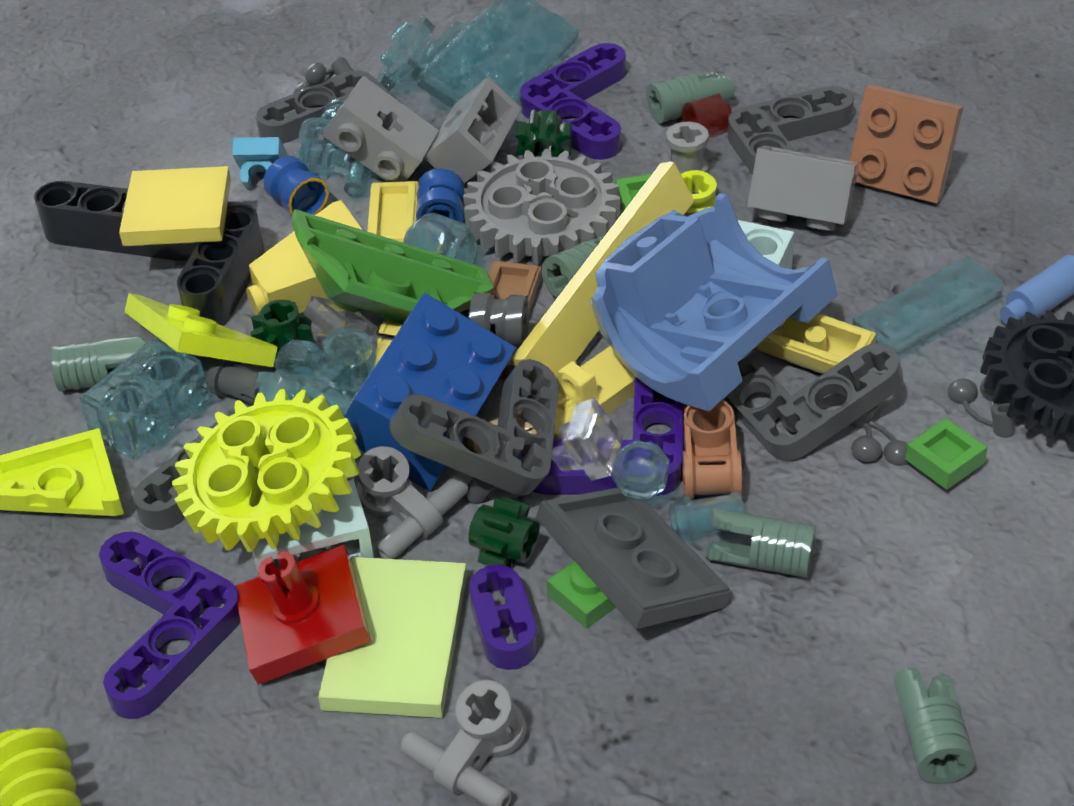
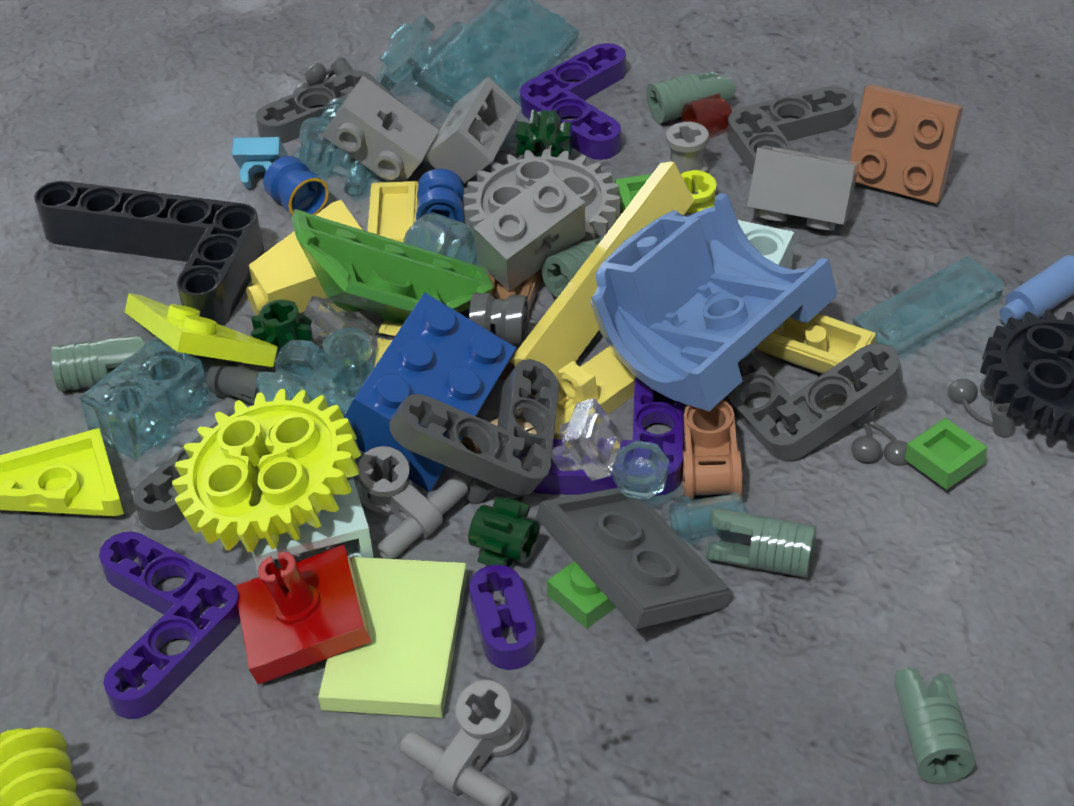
light yellow tile [119,166,231,246] -> none
none -> light grey brick [474,171,585,292]

